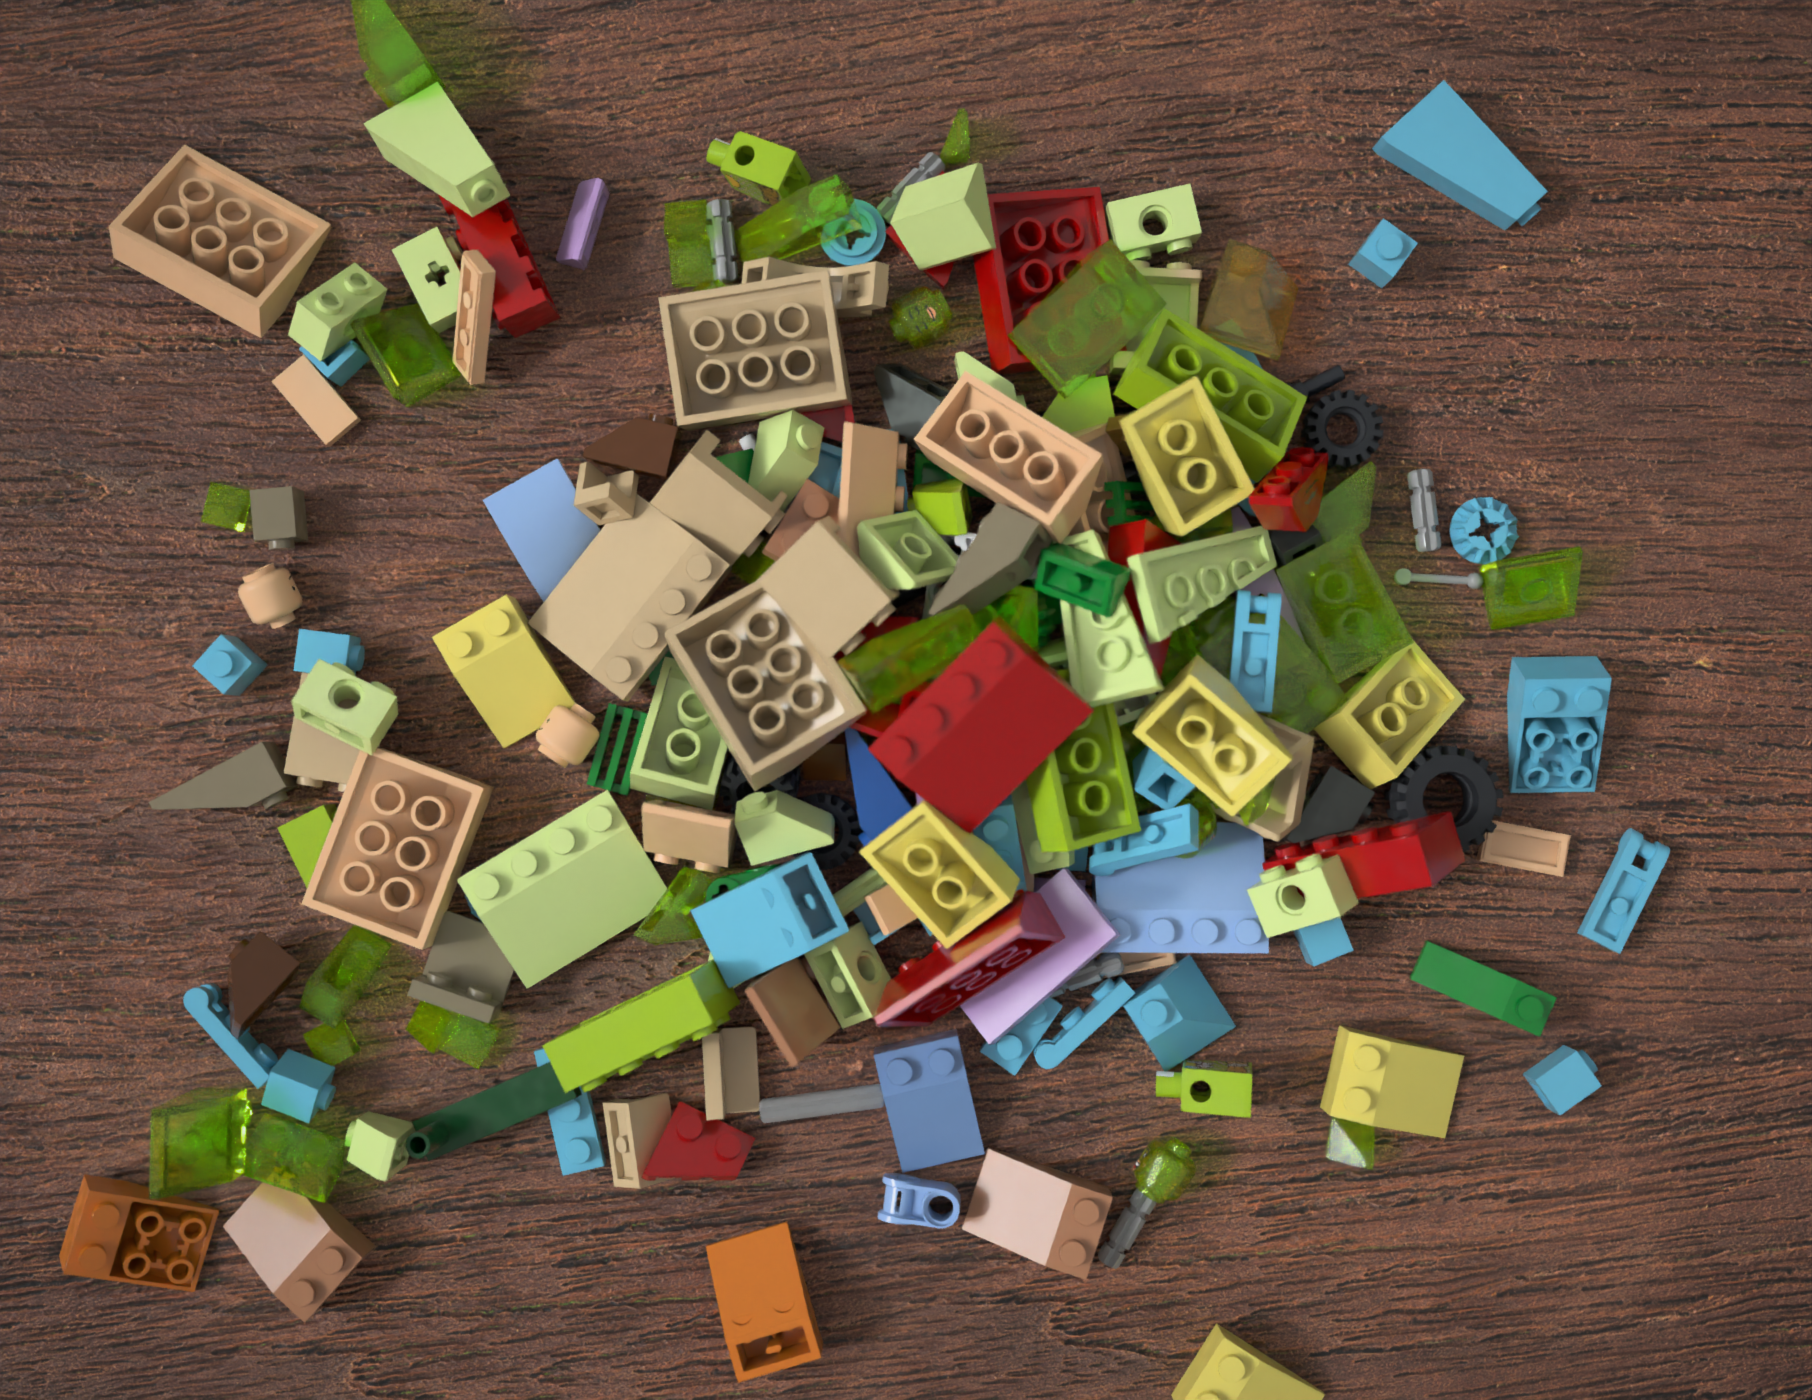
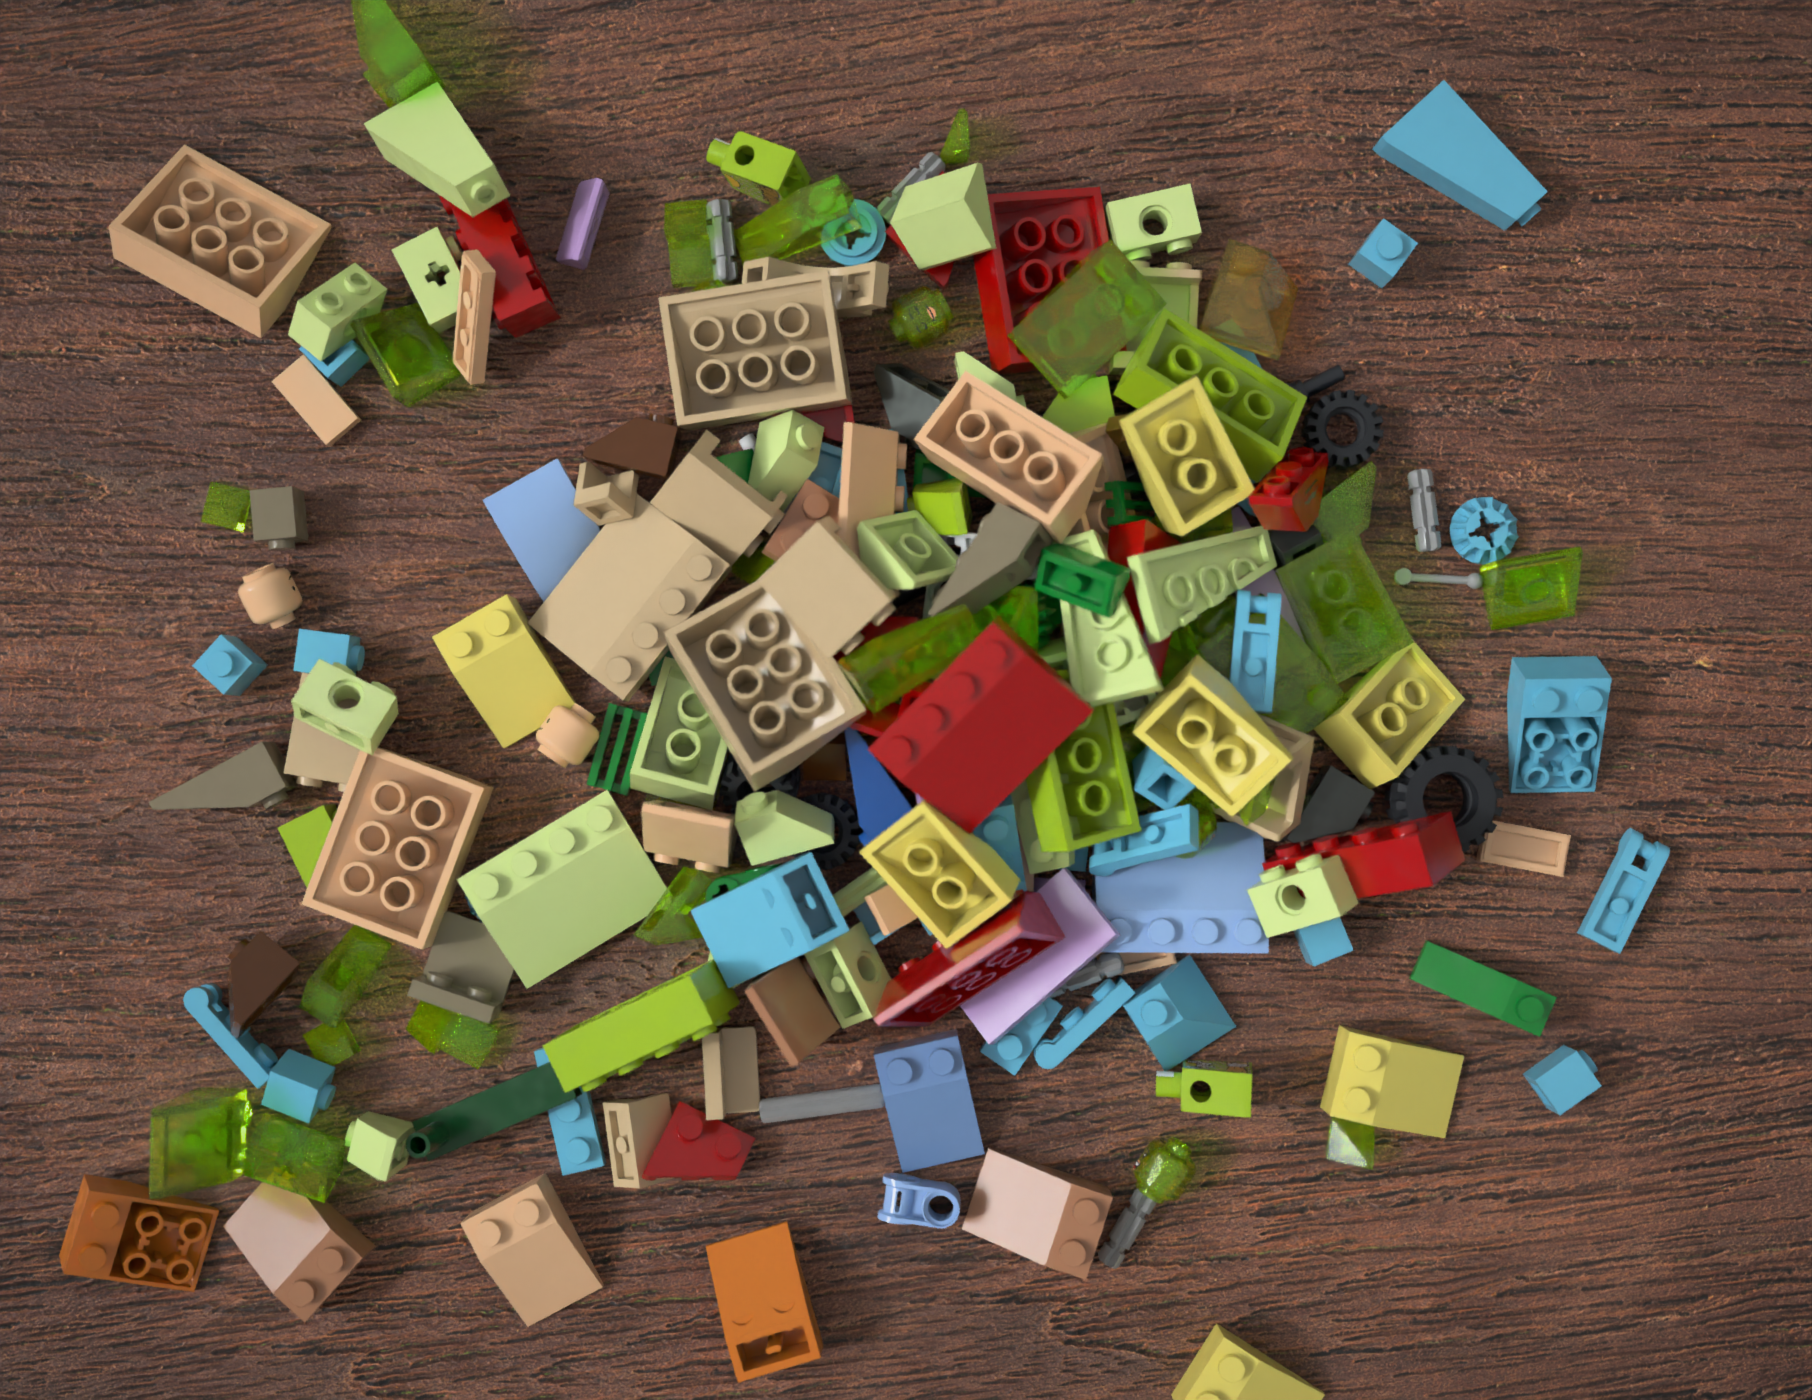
none -> light nougat slope [460,1173,604,1327]

